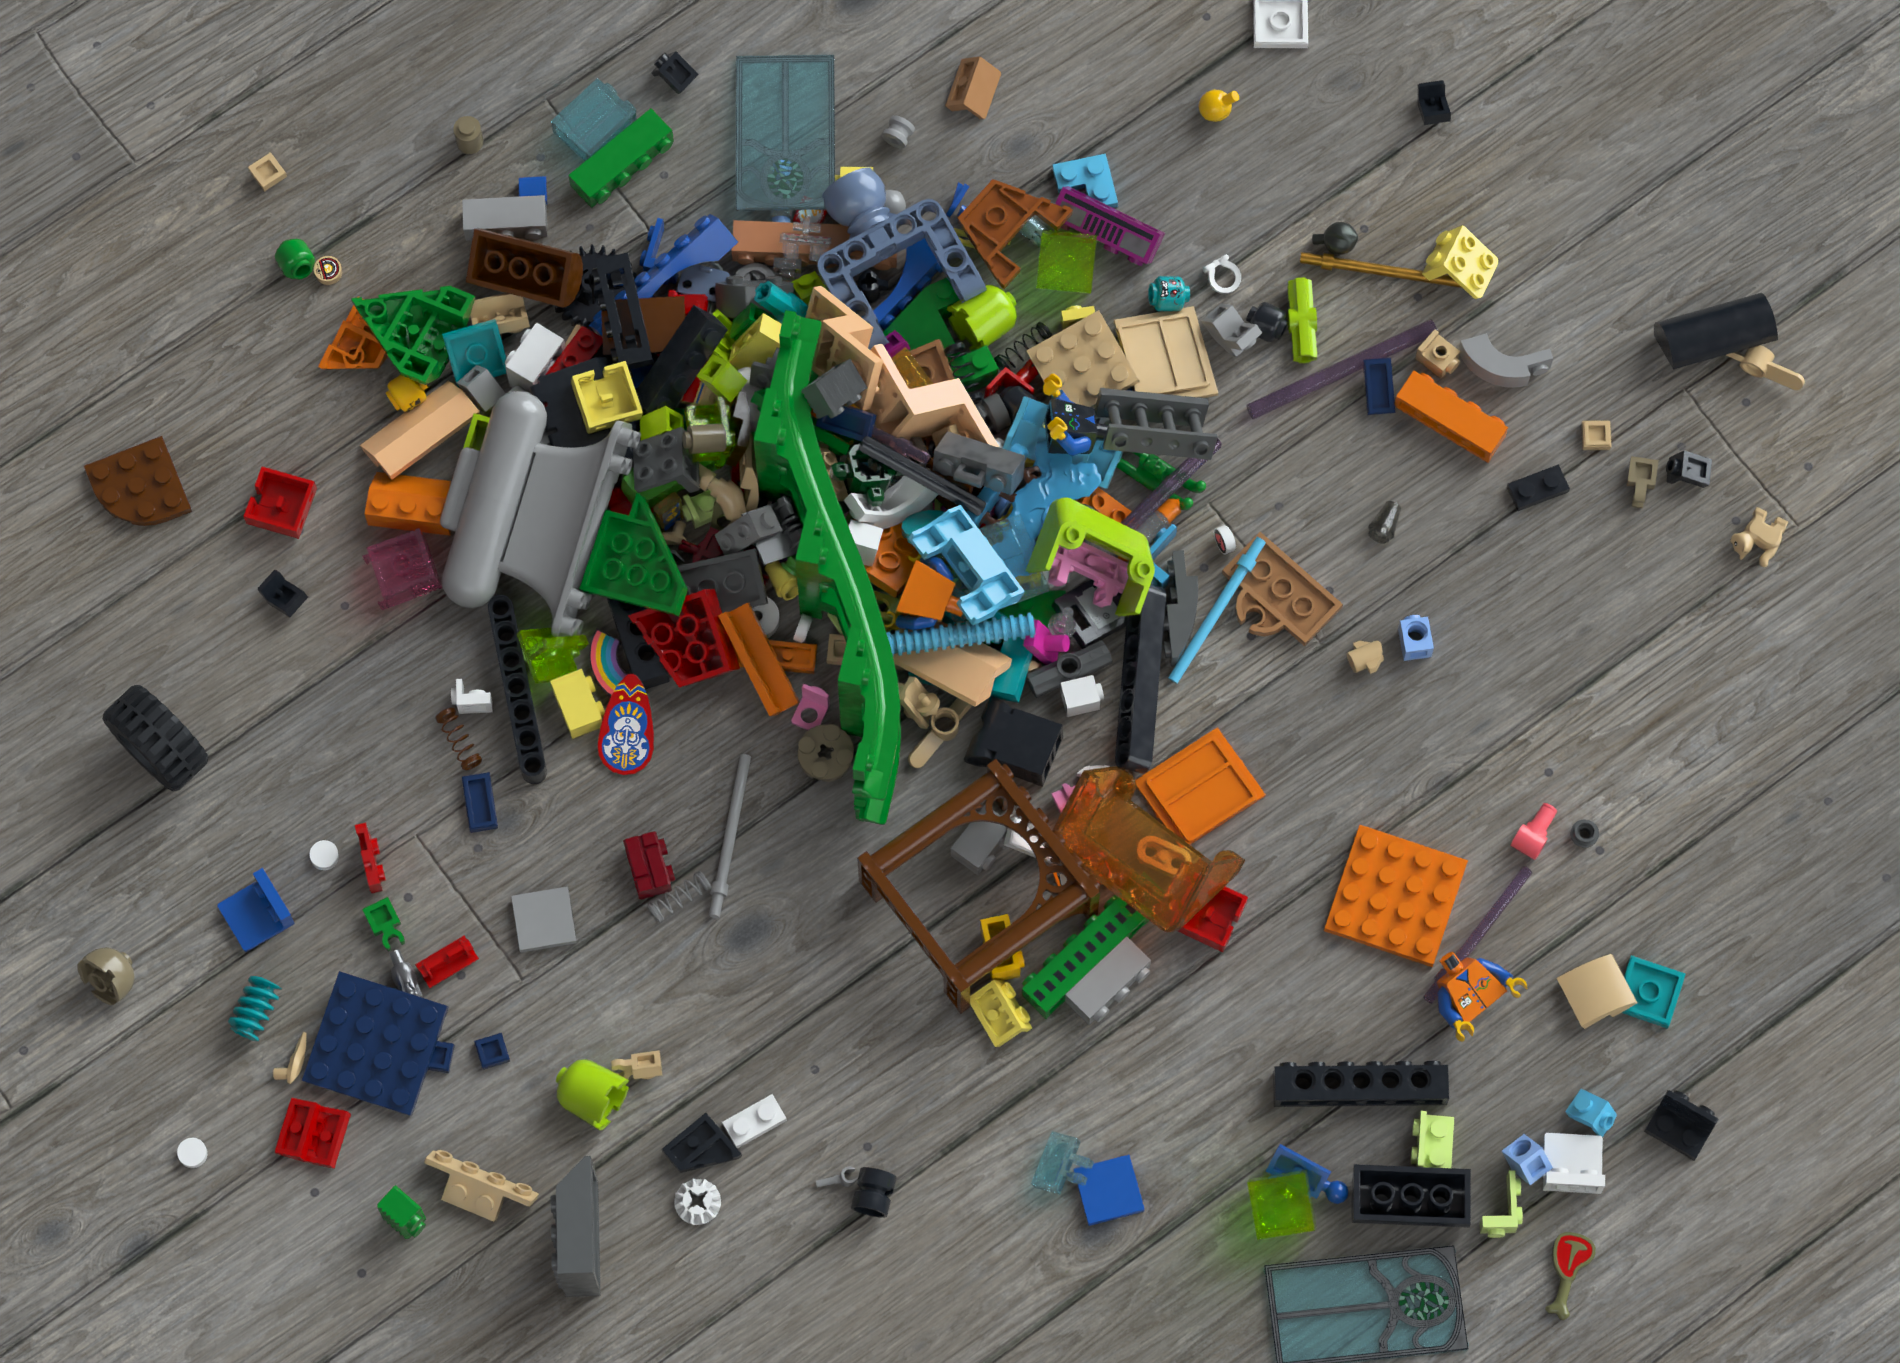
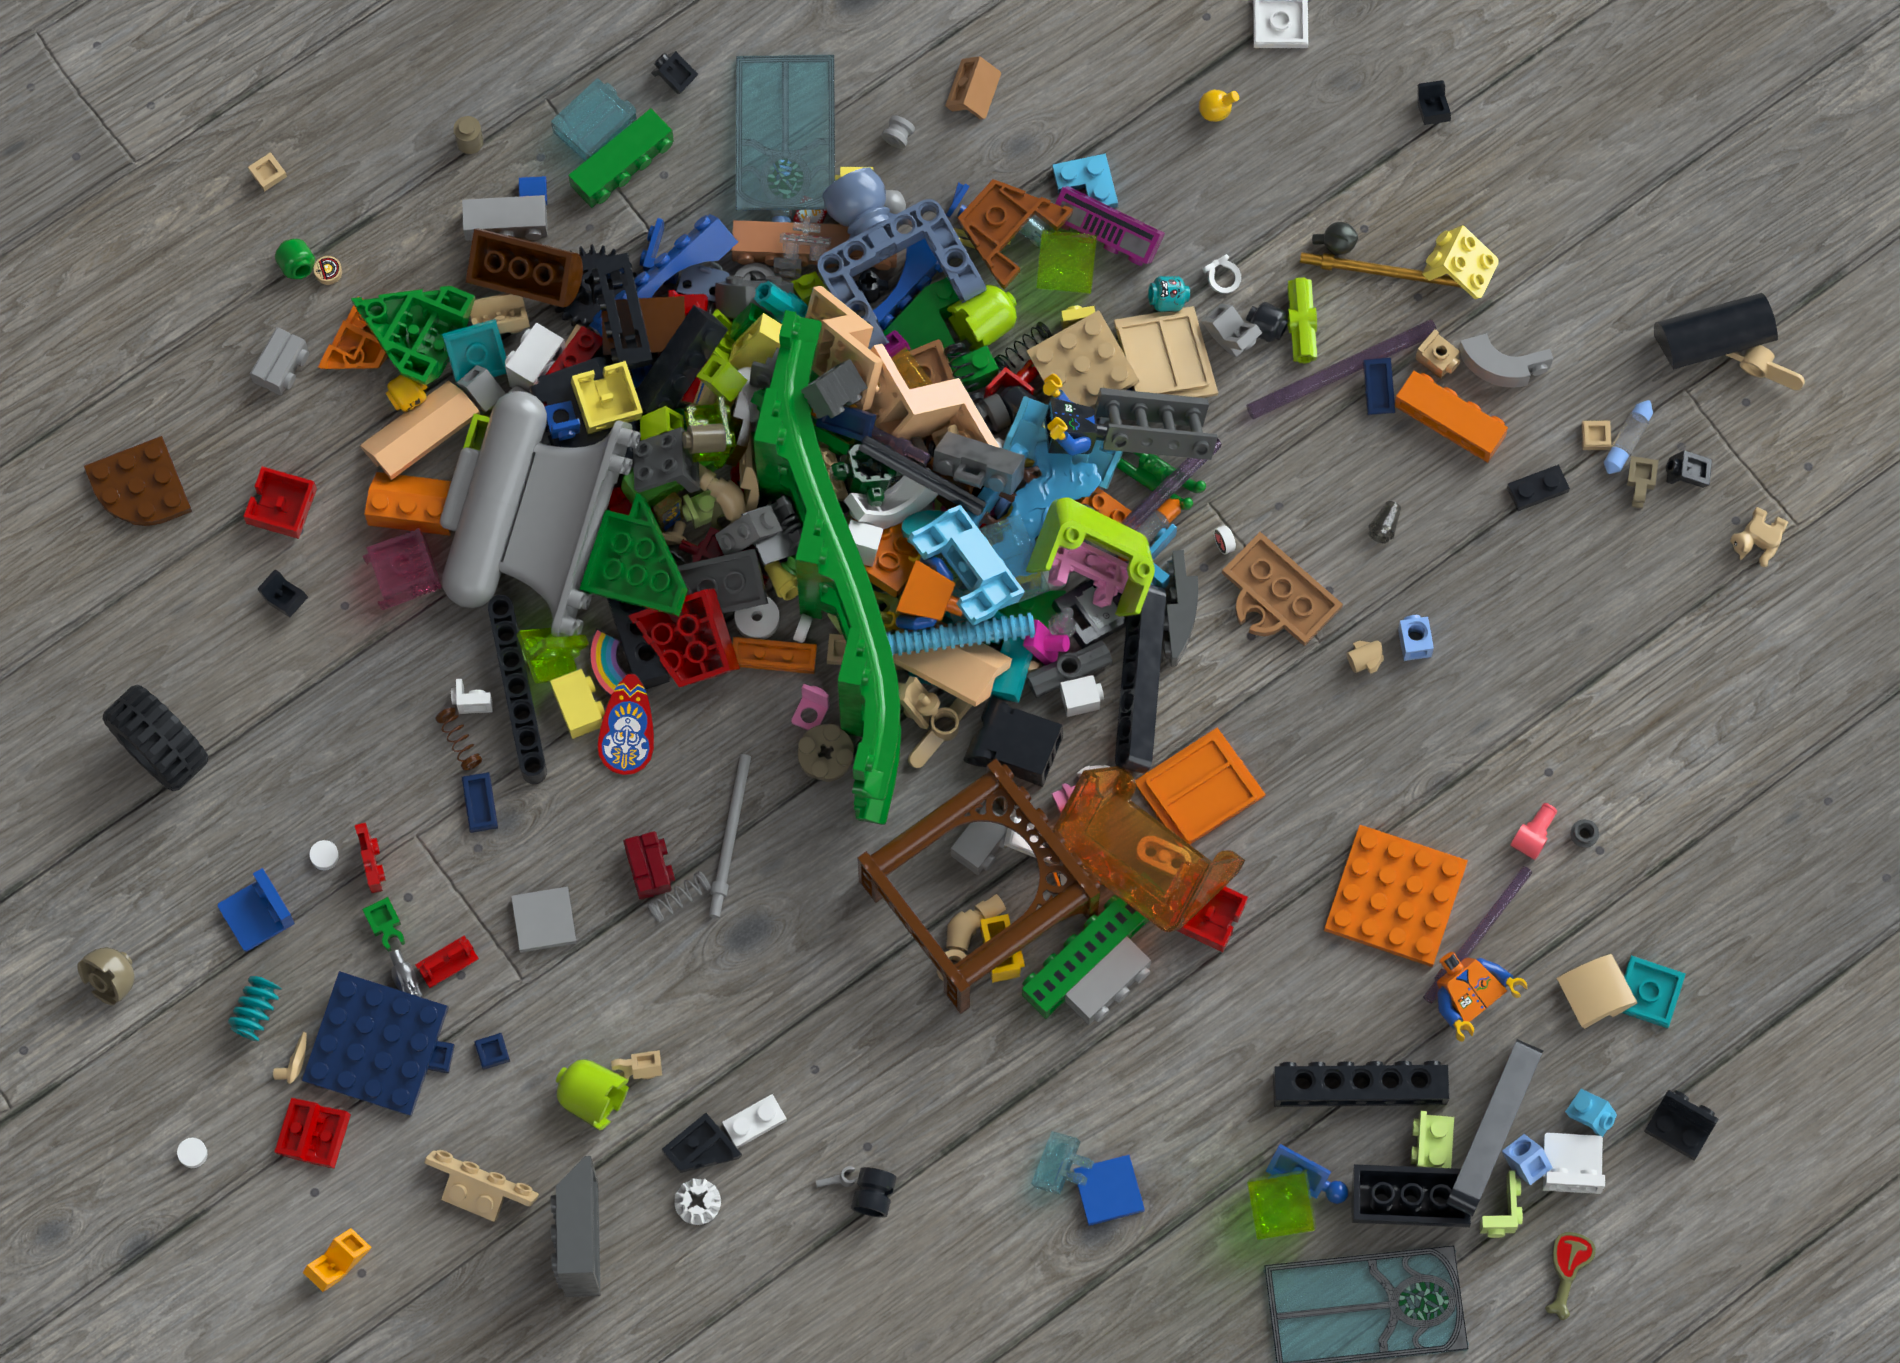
green brick [377,1185,426,1239] -> none
orange fence [718,603,800,716] -> none
light yellow bracket [970,980,1032,1047] -> none
medium azure bar [1168,537,1266,684] -> none
none -> light grey brick [250,327,309,395]
none -> light orange slope [302,1228,371,1292]
none -> blue bracket [545,401,580,440]
none -> tan piece [937,894,1006,981]
none -> beam [1446,1039,1544,1217]
none -> piece [1604,400,1653,474]

